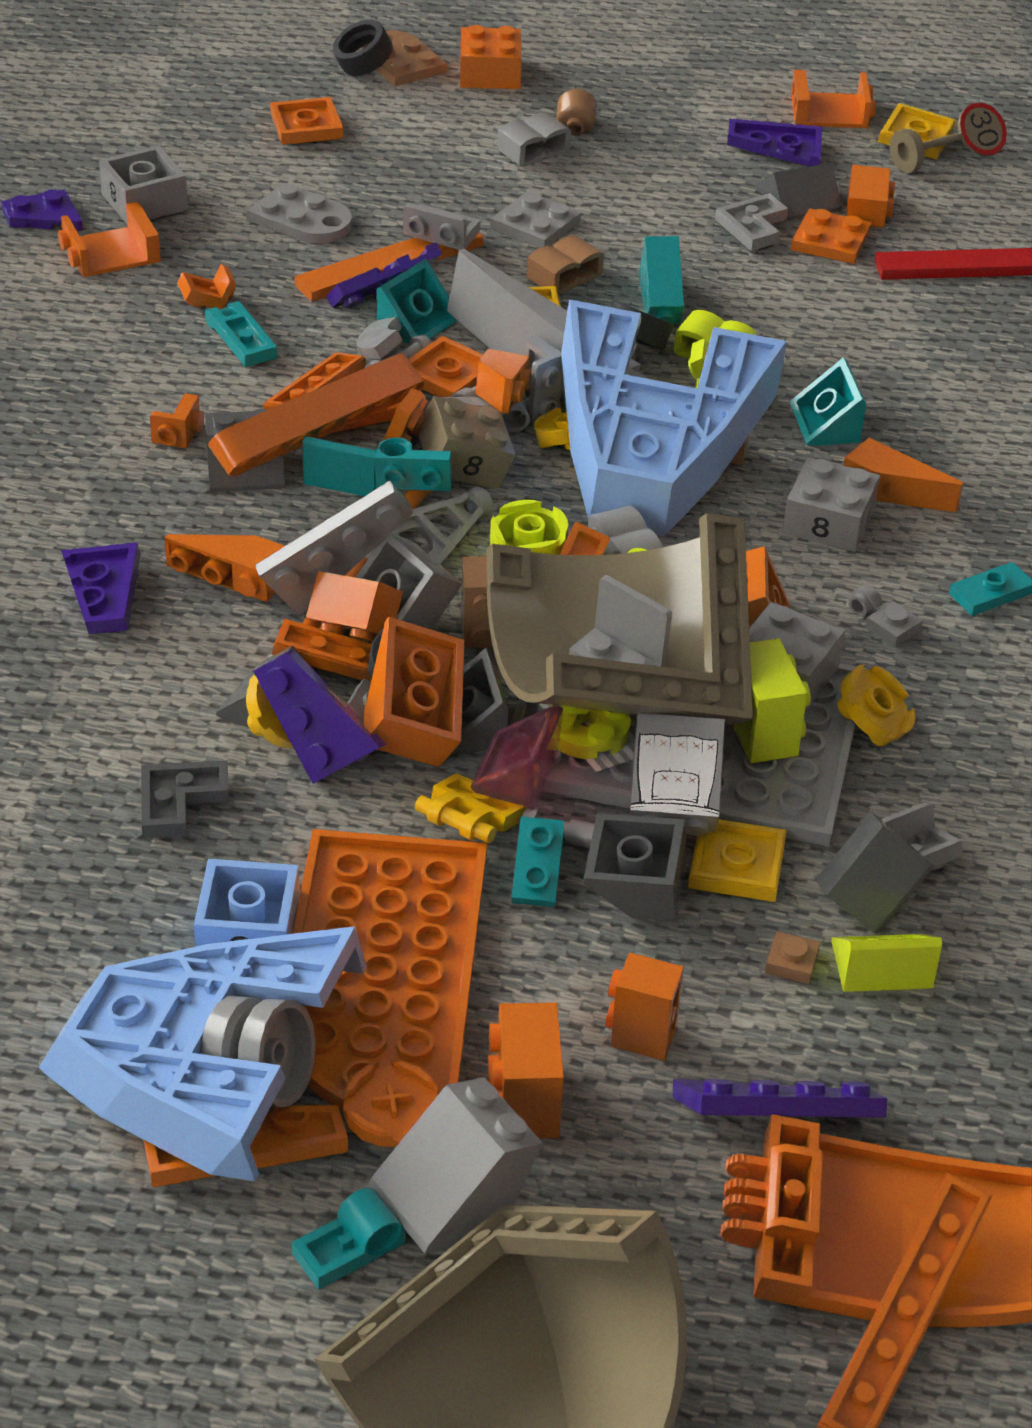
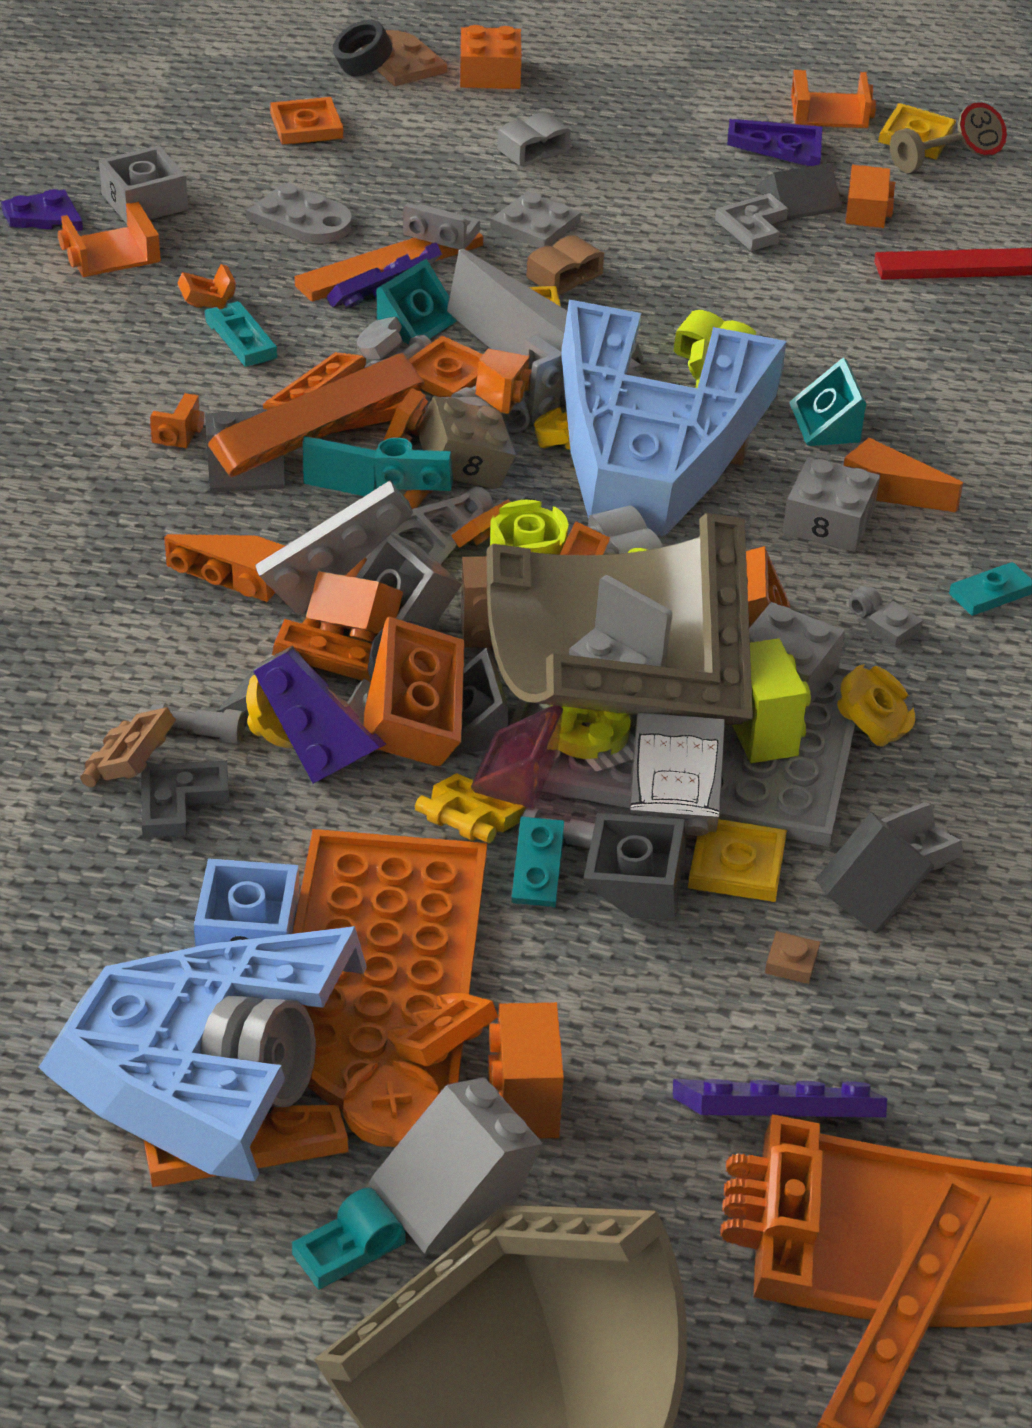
dark purple wing [61,542,141,634] -> none
medium nougat head [556,88,597,135] -> none
orange brick [605,952,684,1061] -> none
black tyre [611,301,674,351] -> none
teal slope [638,236,684,325] -> none
orange plate [791,208,872,264] -> none
neon yellow slope [831,934,942,992] -> none
none -> medium nougat plate [80,707,176,787]
none -> light grey piece [150,703,246,744]
none -> orange plate [388,993,498,1067]
none -> orange plate [451,499,511,548]

